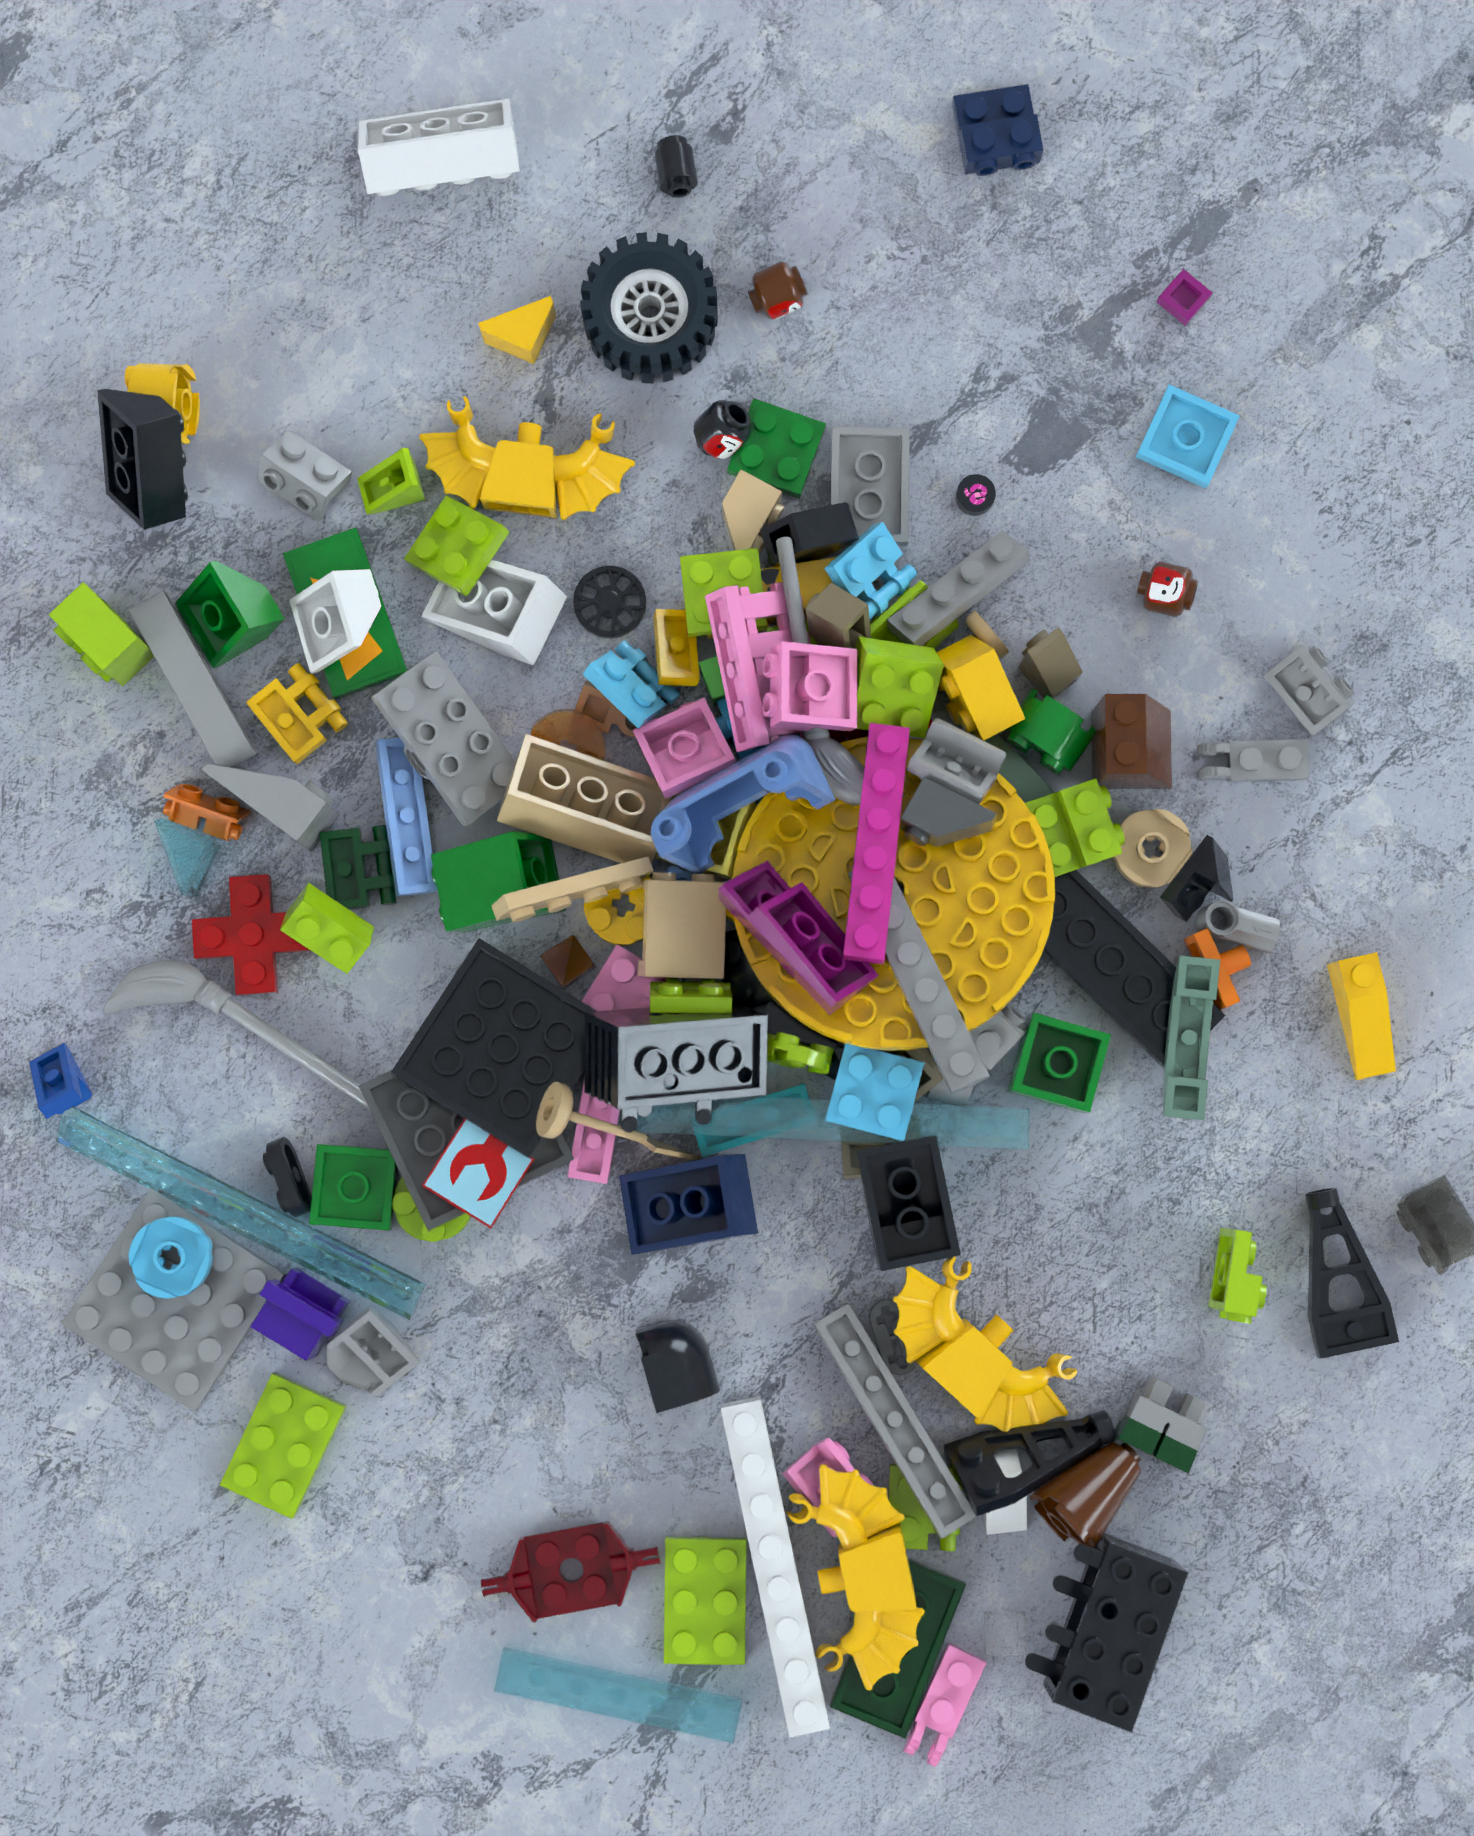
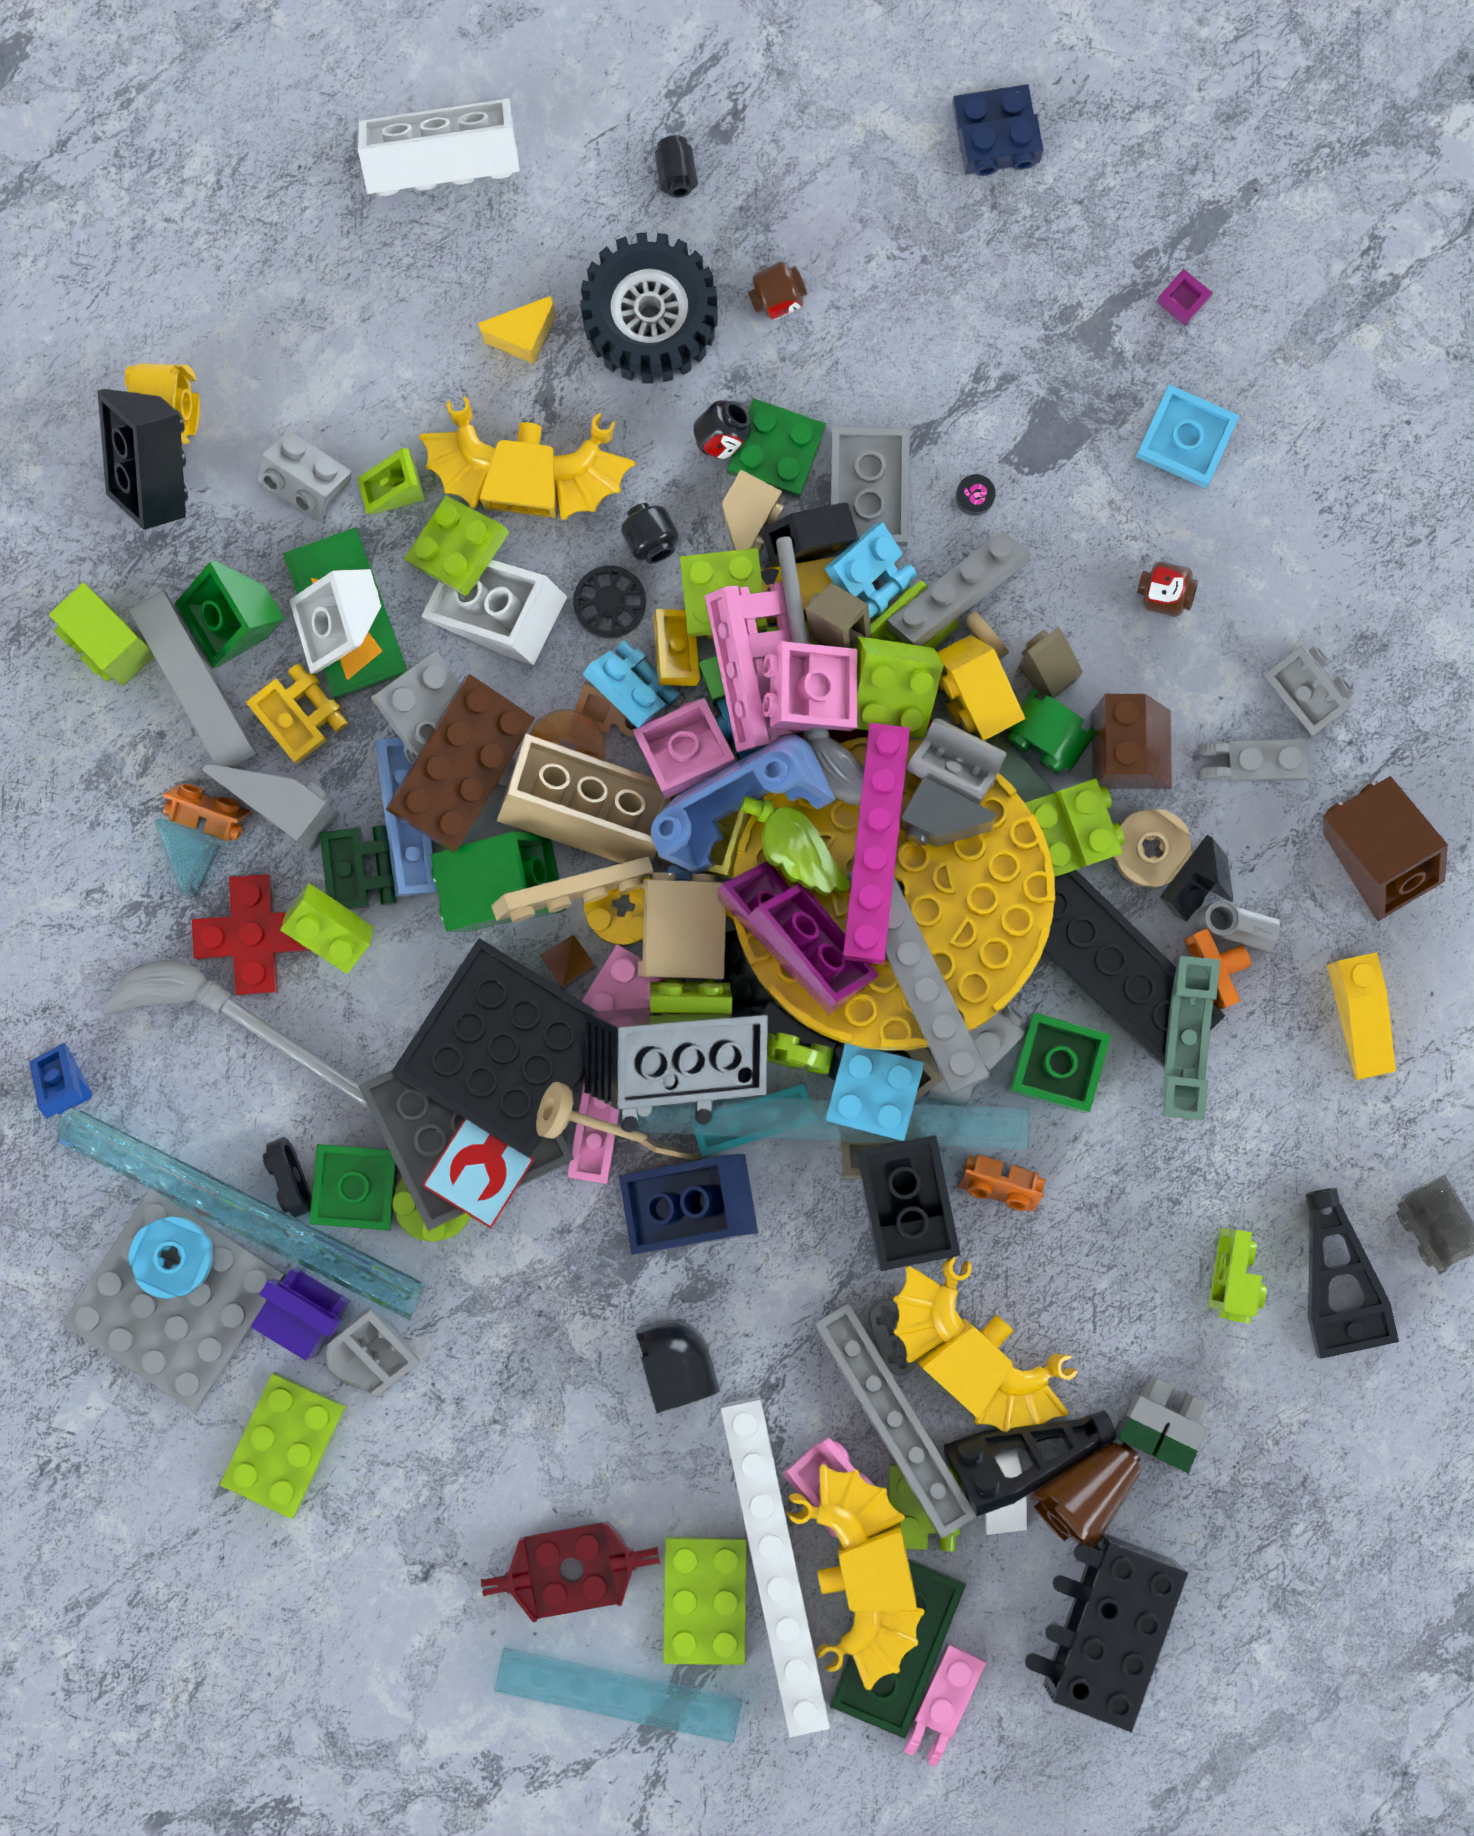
none -> reddish brown plate [385,674,535,852]
none -> black head [621,503,679,564]
none -> lime animal [739,795,851,896]
none -> orange hinge [958,1154,1045,1212]
none -> reddish brown slope [1323,776,1448,921]

